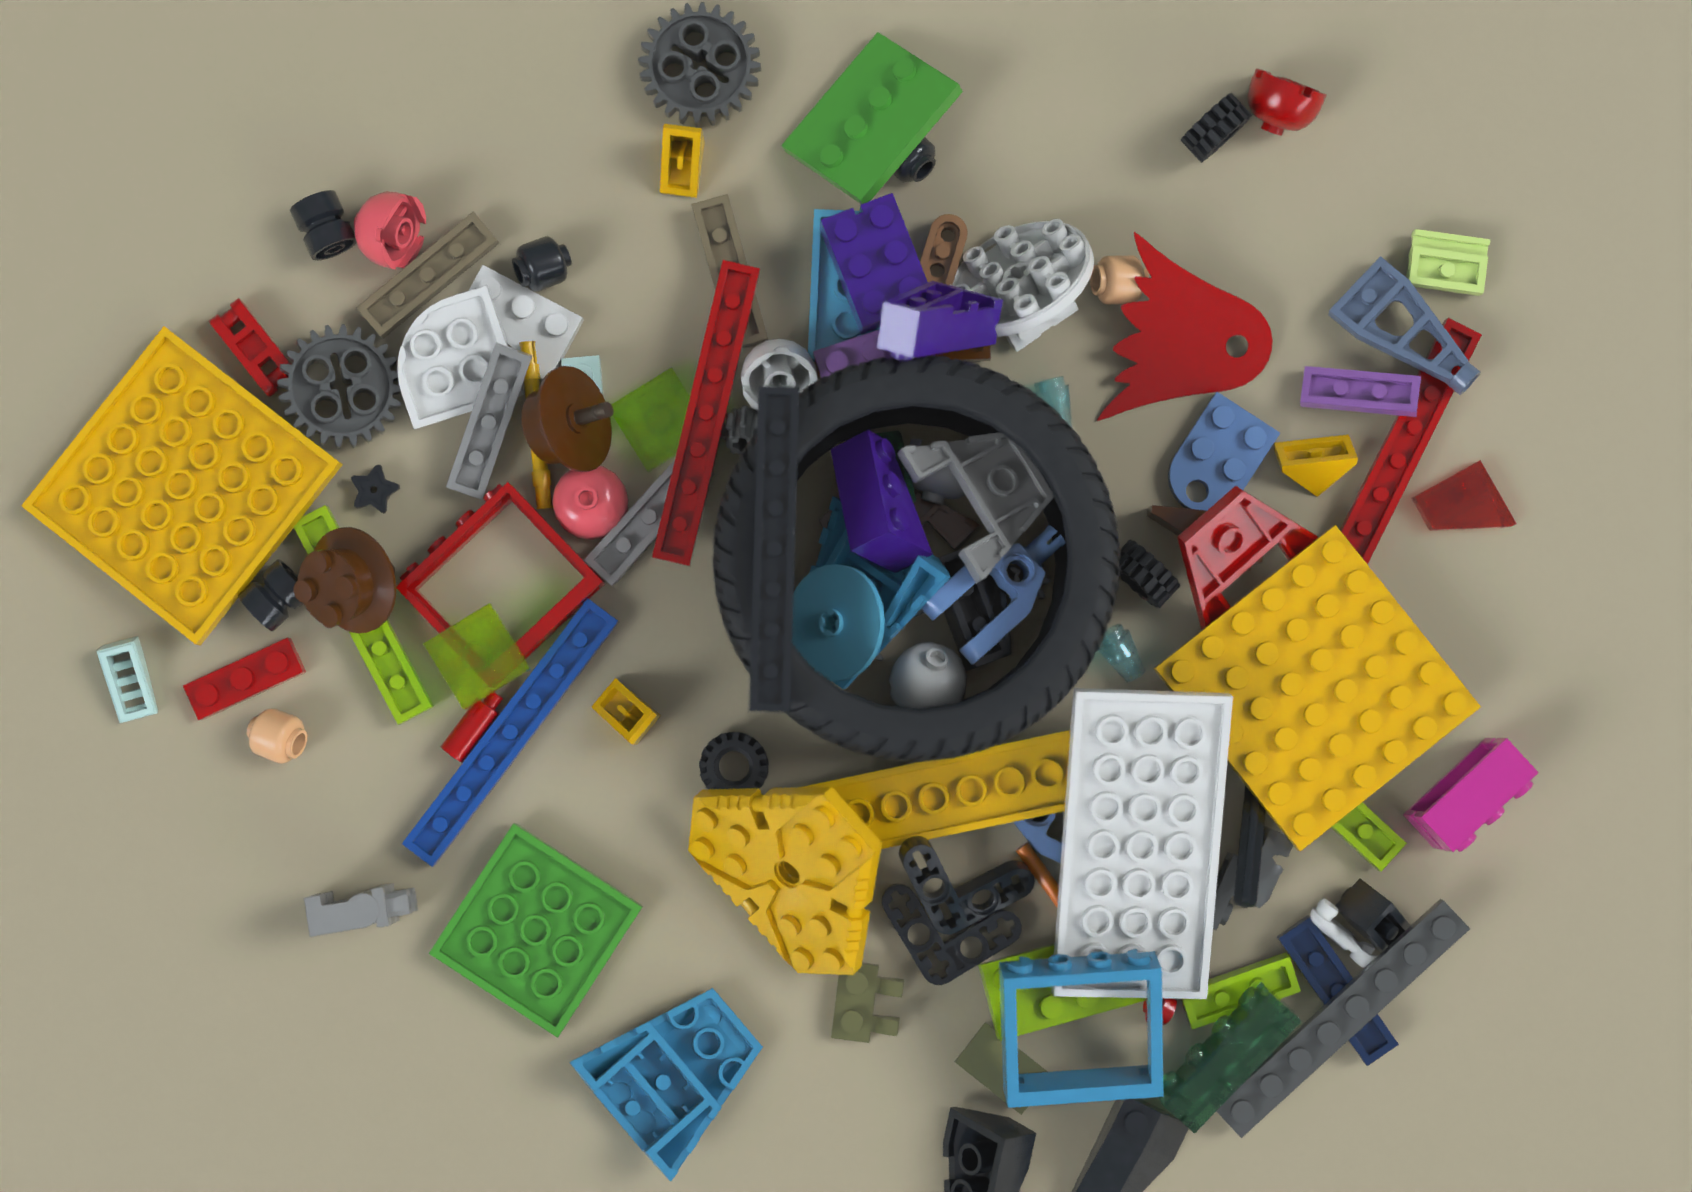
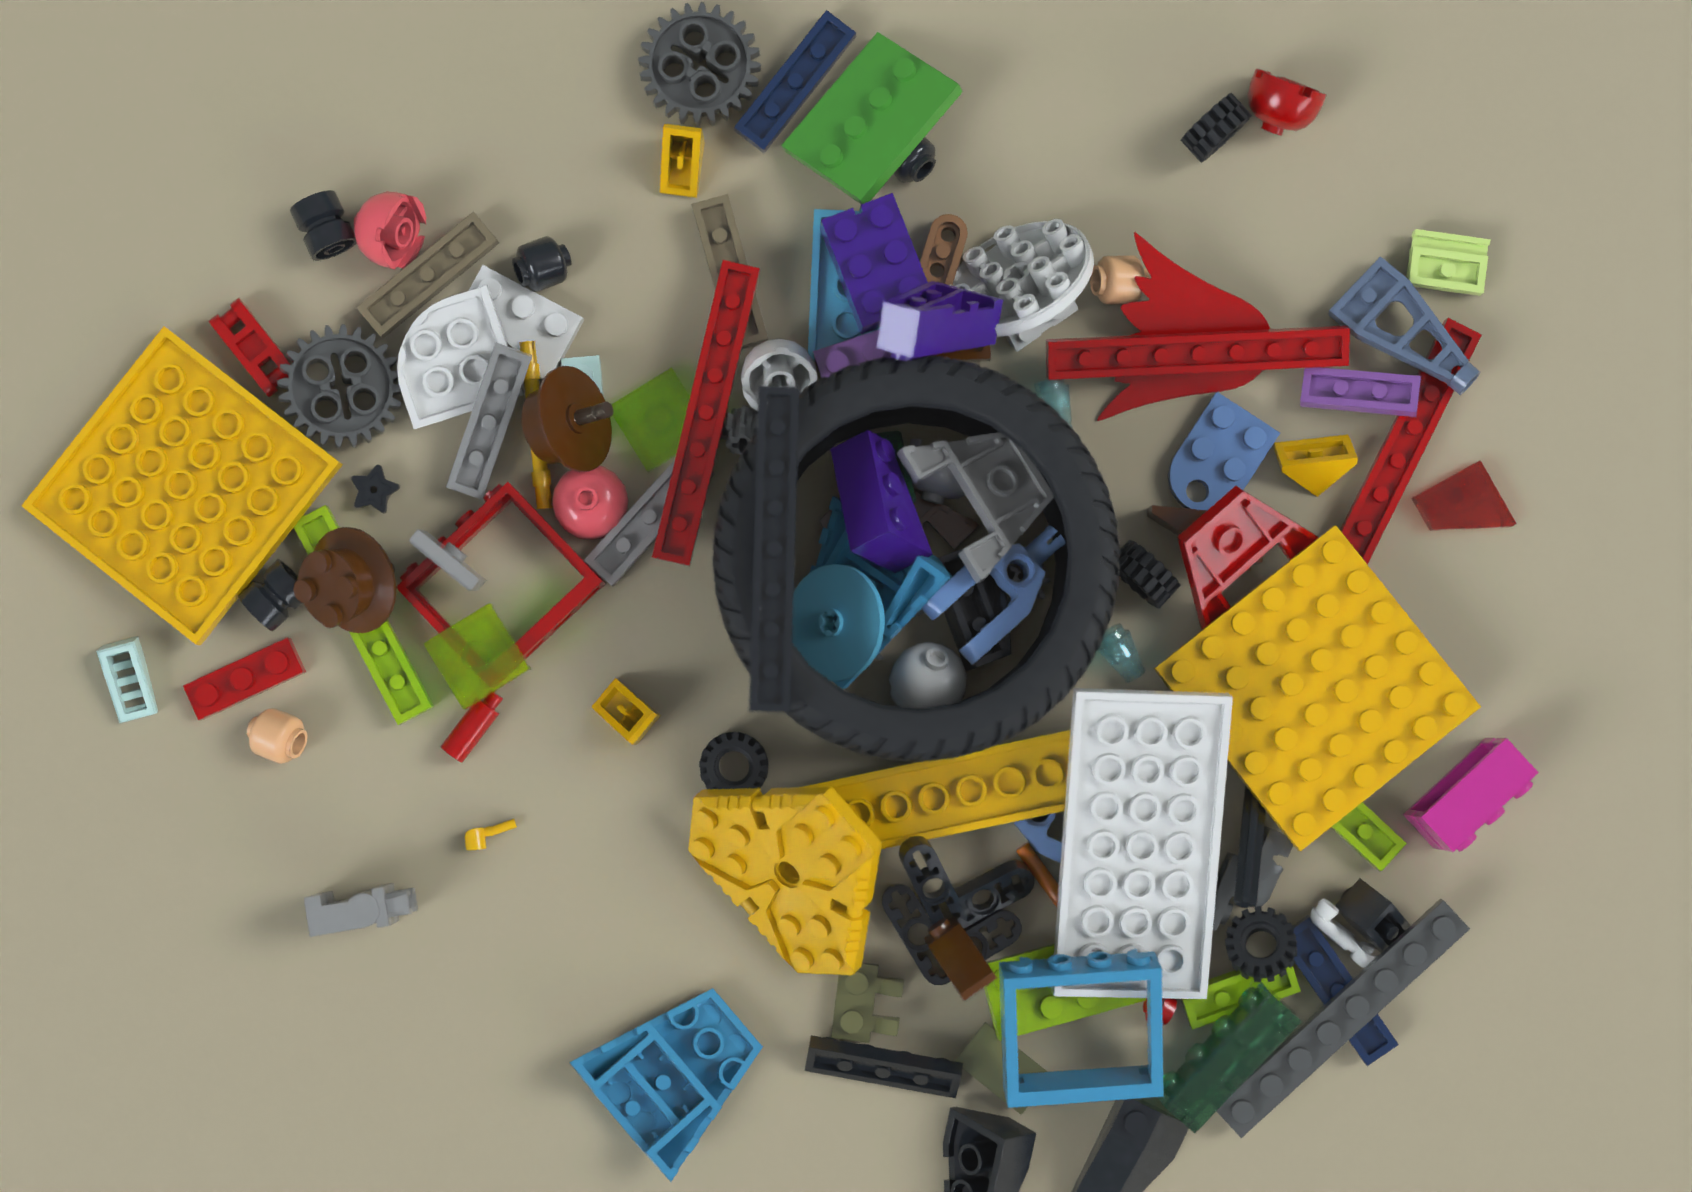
blue plate [402,598,619,867] -> none
bright green plate [428,823,643,1038] -> none
none -> light grey plate [409,529,487,591]
none -> yellow hand [465,819,517,850]
none -> dark blue plate [734,10,856,153]
none -> black plate [804,1035,963,1098]
none -> reddish brown slope [923,917,997,1001]
none -> red plate [1046,326,1350,380]
none -> black tyre [1225,906,1297,983]

